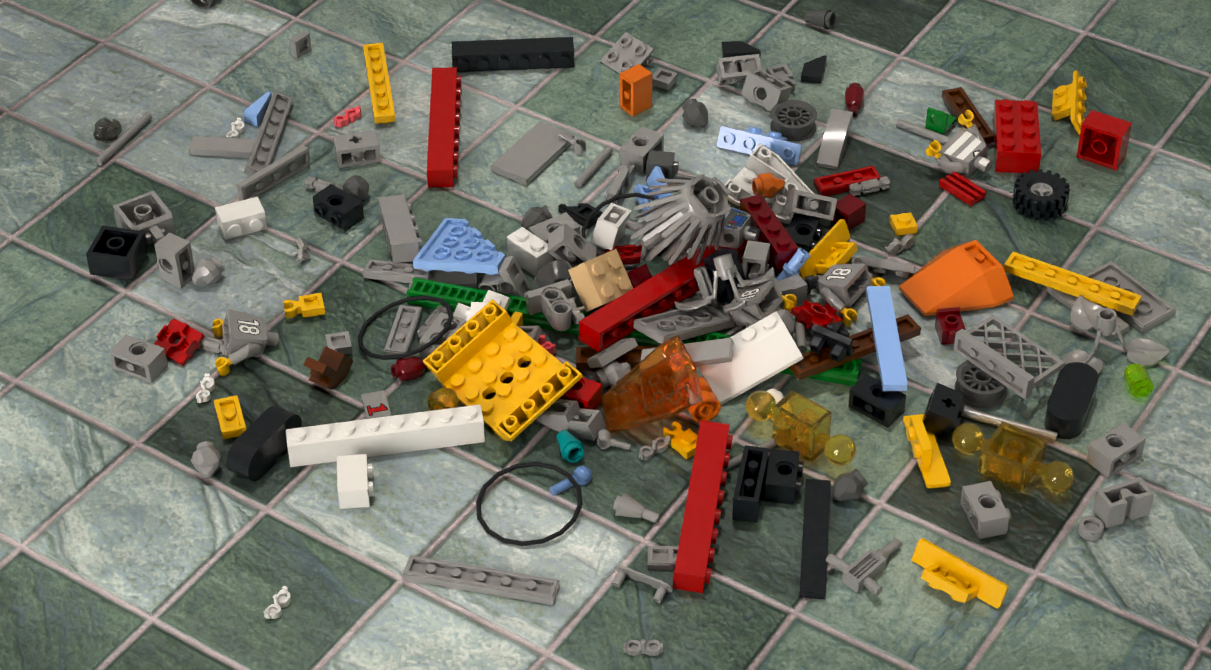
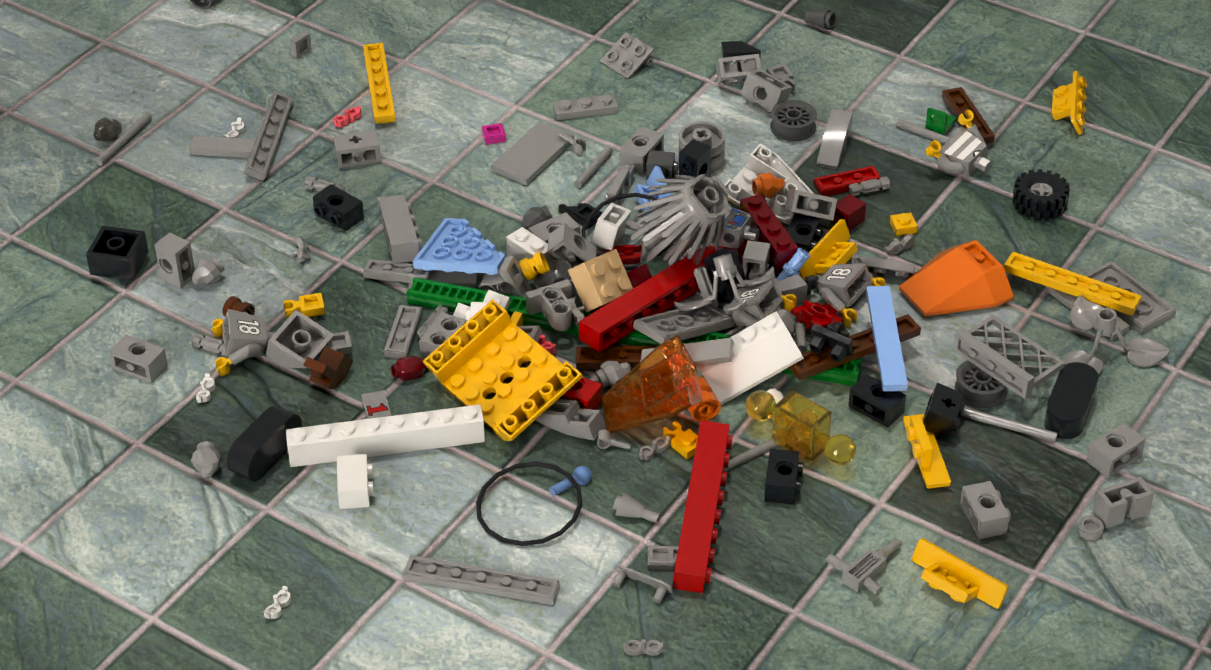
light grey hinge [113,190,176,245] -> none
red piece [154,319,205,366] -> none
yellow plate [214,395,246,439] -> none
white brick [215,197,267,240] -> none
light grey tile [237,145,310,201] -> none
light blue piece [243,92,272,127] -> none
dark grey rock [343,175,369,201] -> none
black piece [358,295,453,360] -> none
red brick [427,67,462,187] -> none
clear yellow cone [427,388,459,411] -> none
black brick [452,37,574,72] -> none
teal cone [556,430,584,463] -> none
light grey tile [587,338,638,368] -> none
orange brick [620,64,653,117] -> none
light grey plate [652,67,678,90] -> none
dark grey rock [682,99,708,128] -> none
light blue bracket [717,126,802,165] -> none
black brick [732,445,769,523] -> none
black tile [799,479,831,599] -> none
black tile [801,55,827,84] -> none
dark grey rock [832,469,868,501] -> none
dark red plant [845,83,864,117] -> none
dark red brick [935,307,966,345] -> none
red tile [939,172,987,206] -> none
clear yellow brick [952,421,1074,493] -> none
red brick [992,99,1041,173] -> none
red brick [1076,110,1132,171] -> none
clear neon green brick [1124,363,1154,398] -> none
none -> reddish brown wheel [222,296,255,317]
none -> light grey slope [266,310,334,368]
none -> dark pink tile [481,123,506,144]
none -> yellow wheel [519,251,550,281]
none -> light grey plate [553,94,618,121]
none -> light grey wheel [678,121,725,172]
none -> black brick [679,139,712,178]

